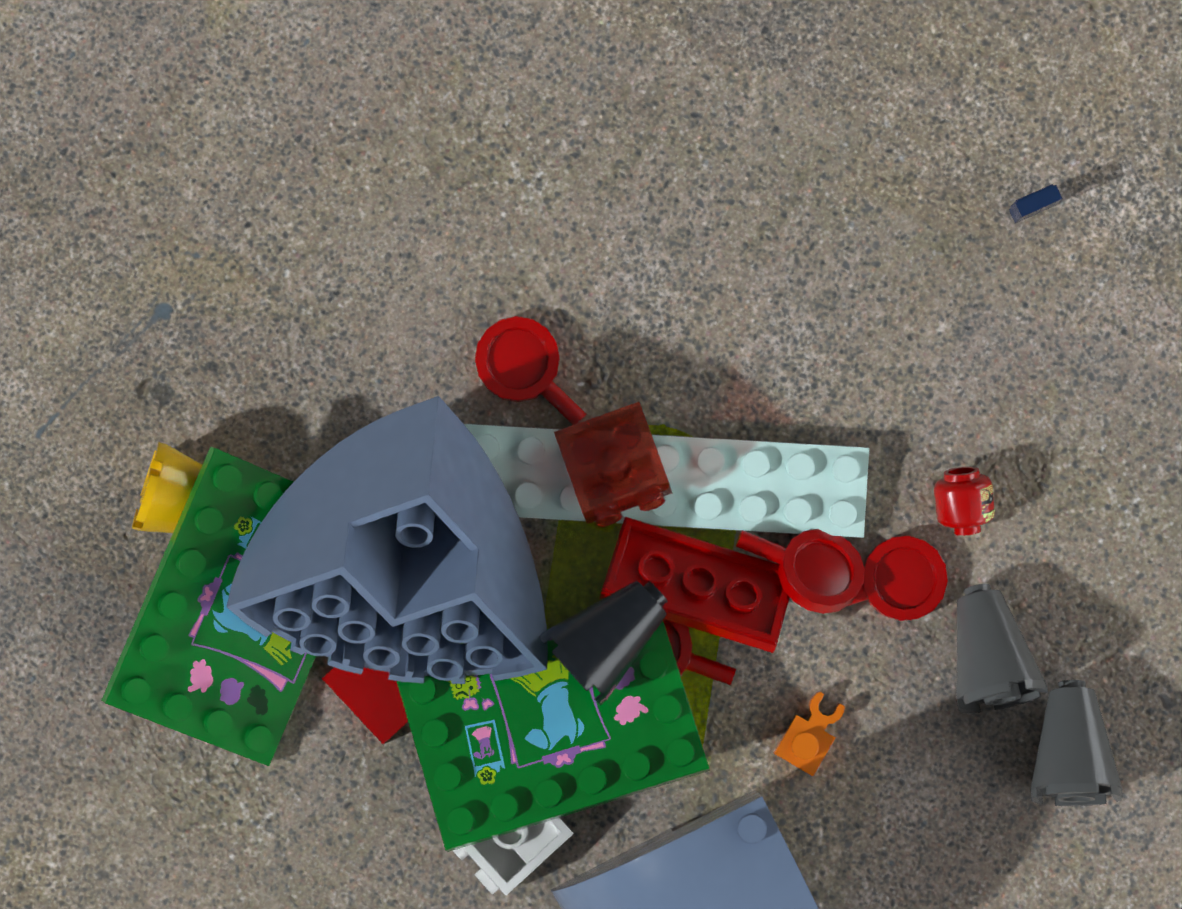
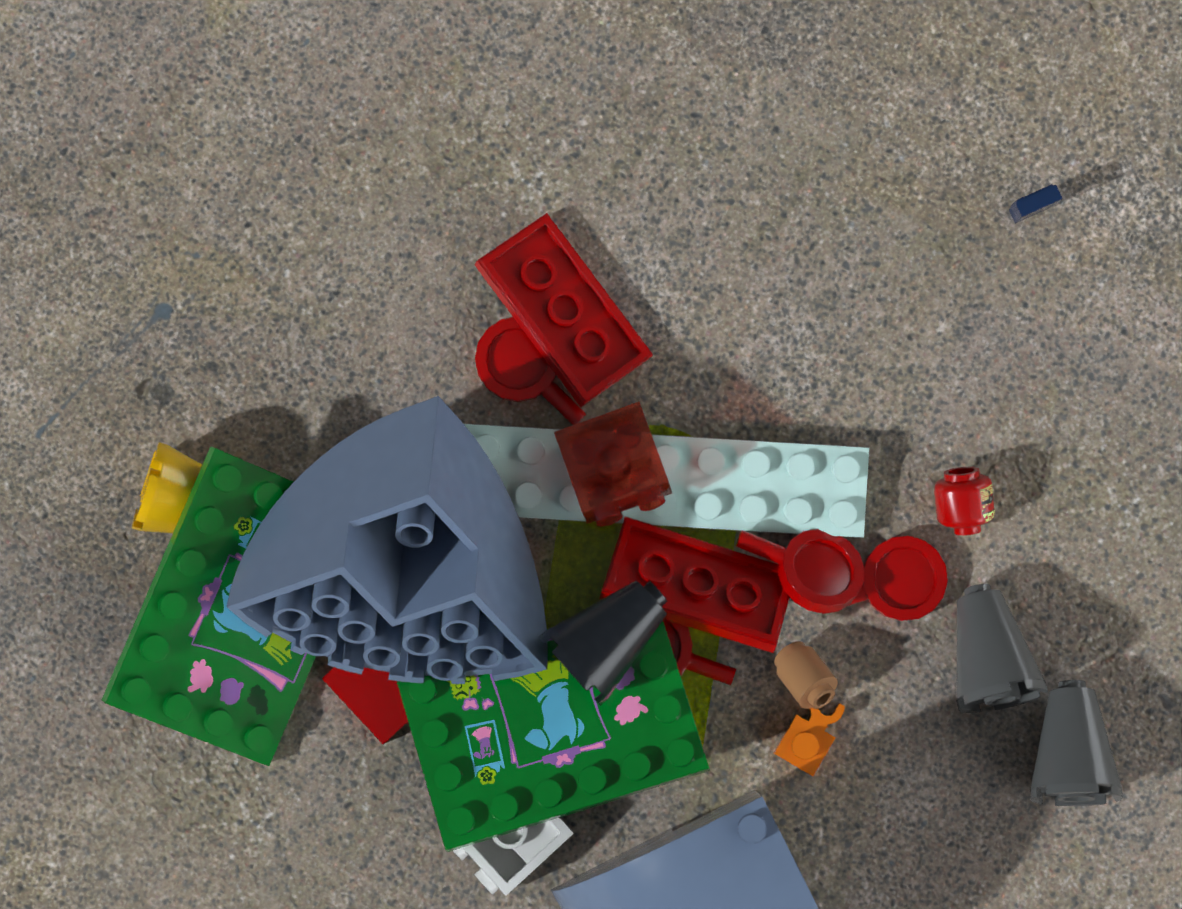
none -> red tile [475,213,653,408]
none -> medium nougat brick [774,641,838,709]

